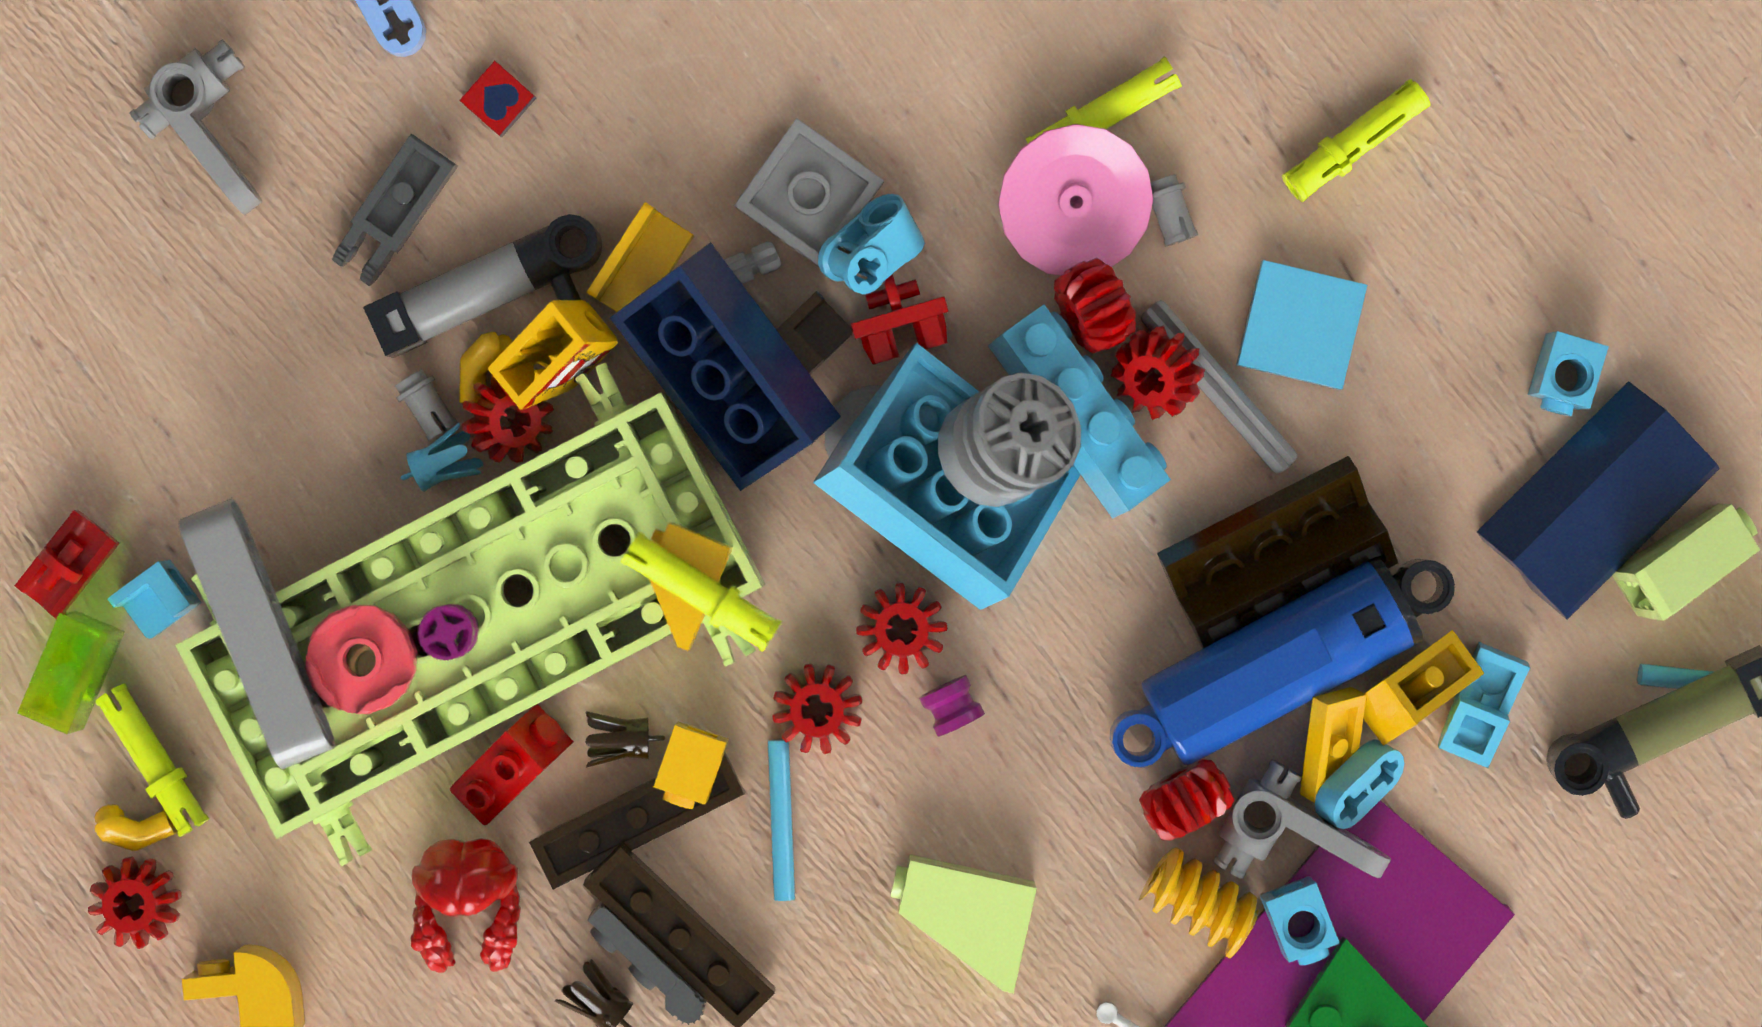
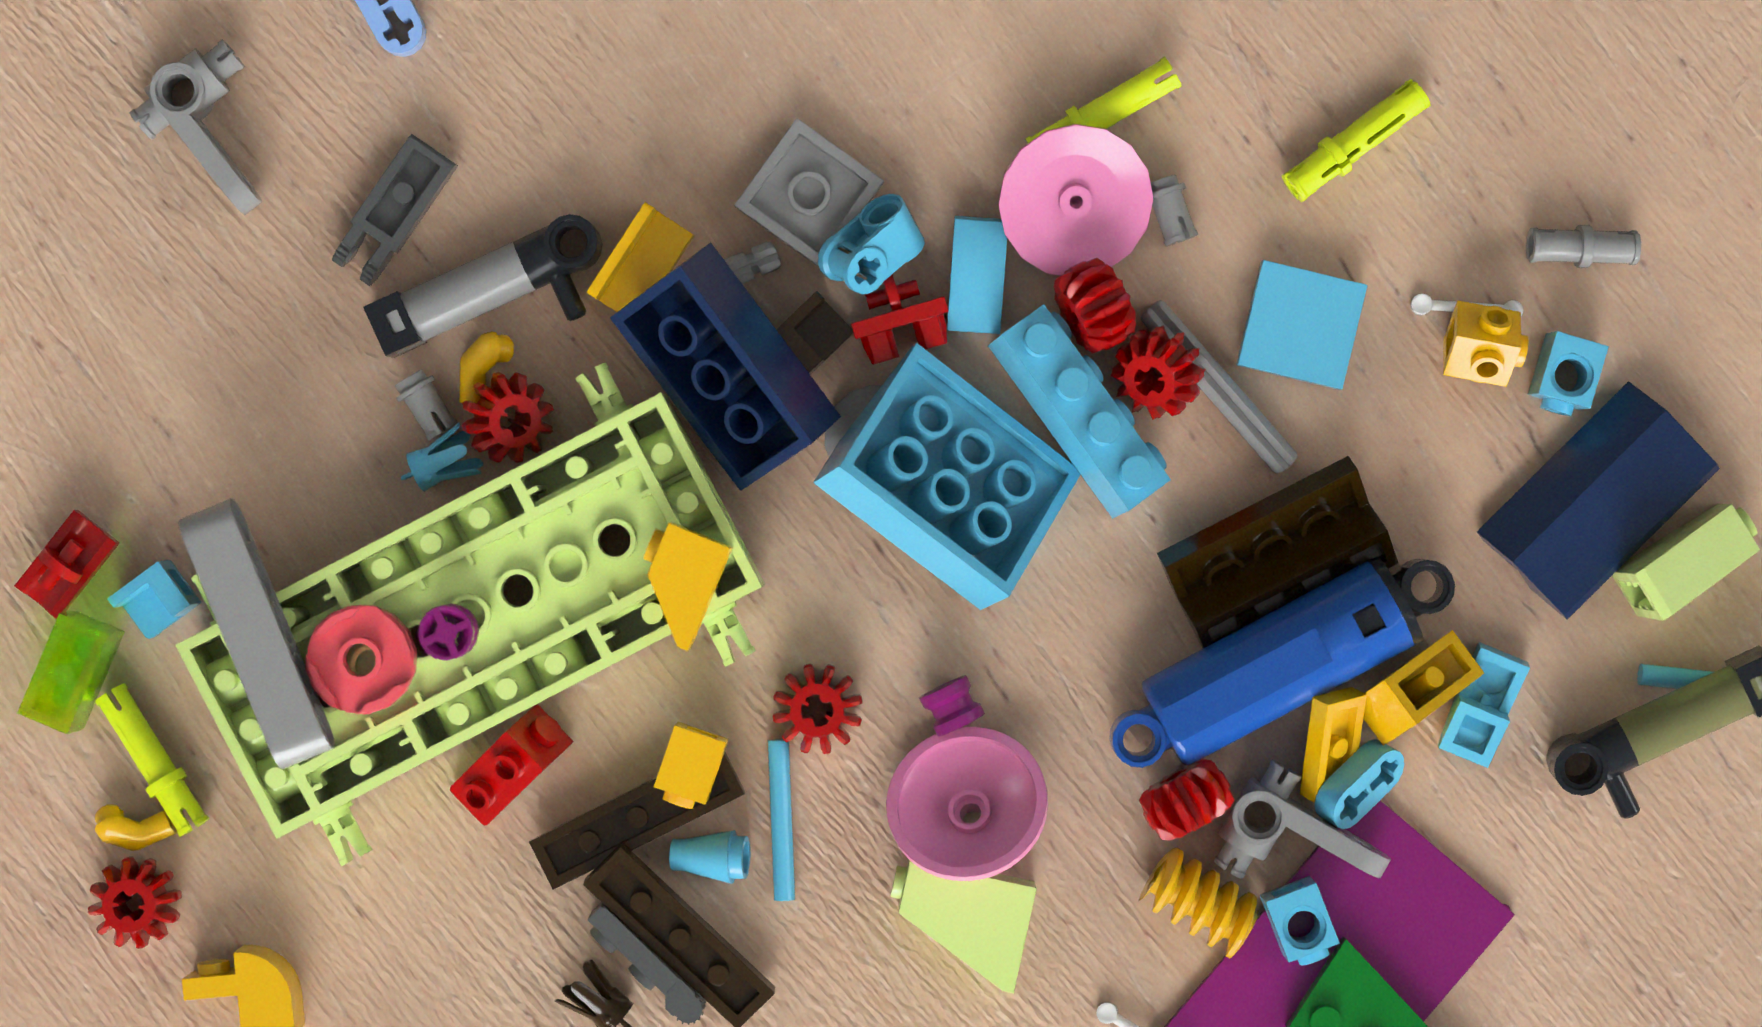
red hair [411,838,521,973] -> none
red tile [459,60,537,138] -> none
yellow torso [487,300,618,410] -> none
dark brown piece [585,711,665,768] -> none
neon yellow pin [621,532,782,652] -> none
red gear [856,583,948,674] -> none
light grey wheel [938,373,1081,507] -> none
none -> medium azure cone [669,830,750,884]
none -> bright pink dish [886,727,1048,881]
none -> medium azure slope [947,216,1007,334]
none -> white hinge [1410,293,1523,316]
none -> yellow brick [1443,300,1529,387]
none -> light grey pin [1526,225,1641,268]

